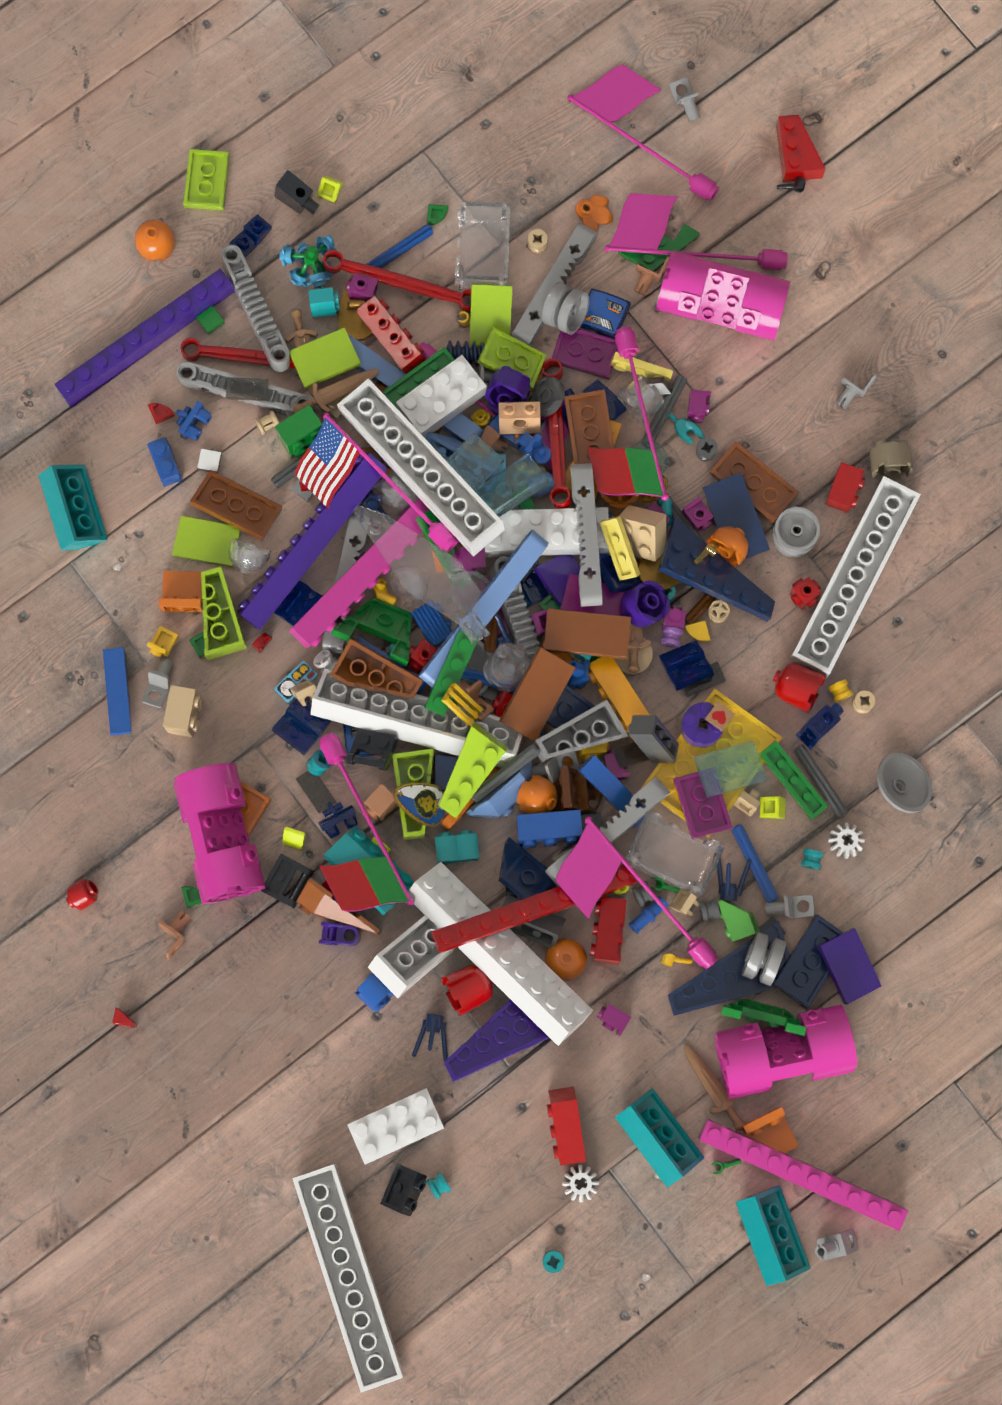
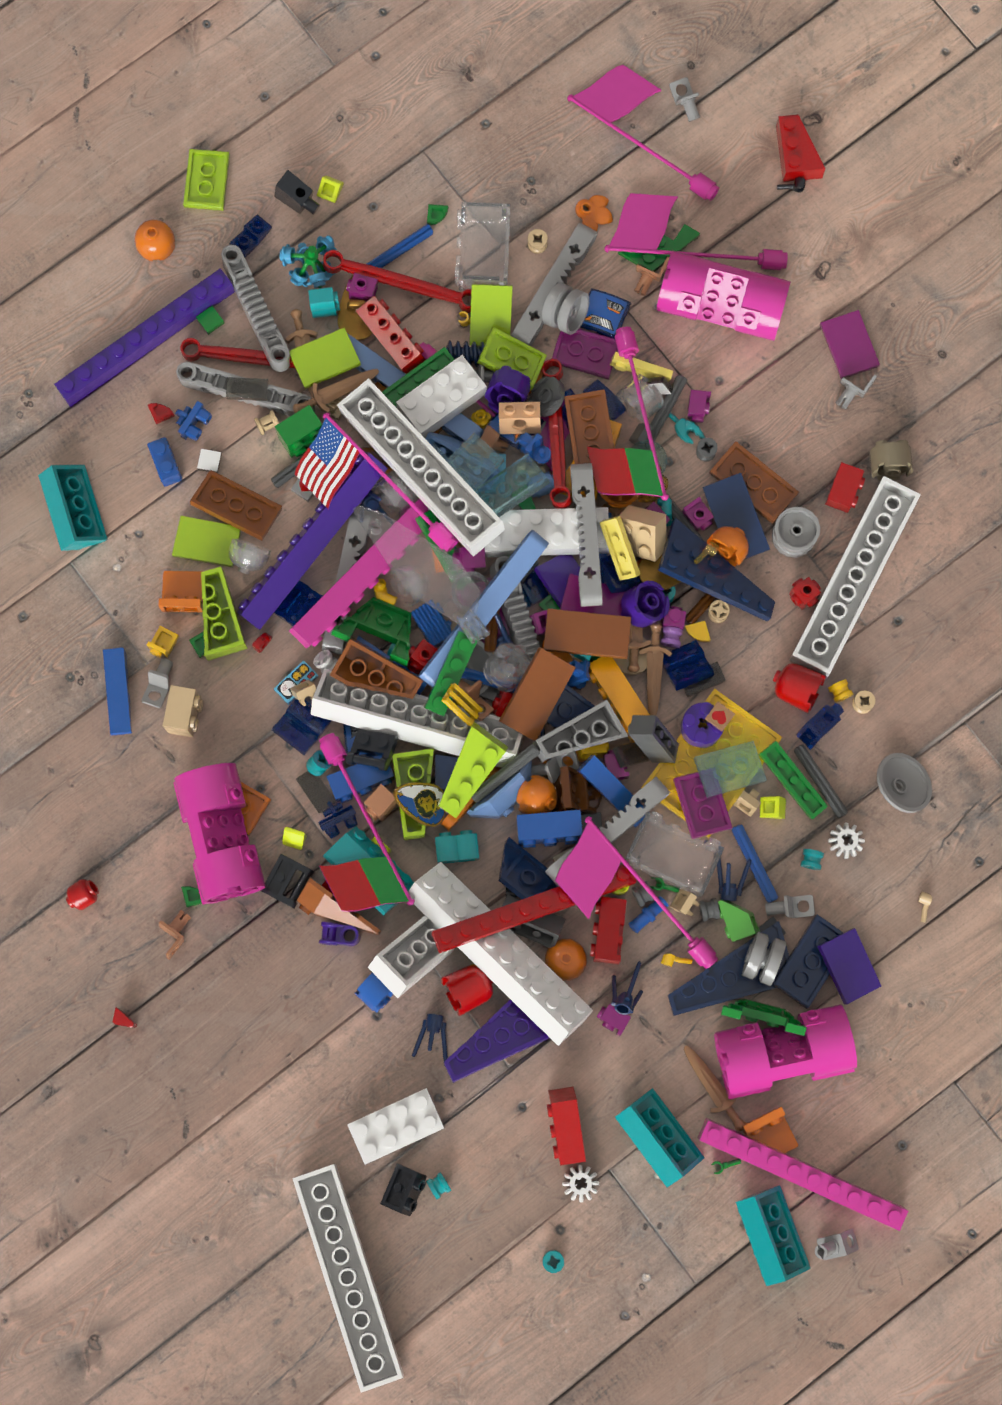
none -> blue brick [326,755,395,803]
none -> dark blue plant [611,961,643,1015]
none -> dark grey tile [629,423,653,444]
none -> medium nougat sword [638,622,672,715]
none -> magenta tile [820,310,880,379]
none -> tan hand [918,892,932,923]

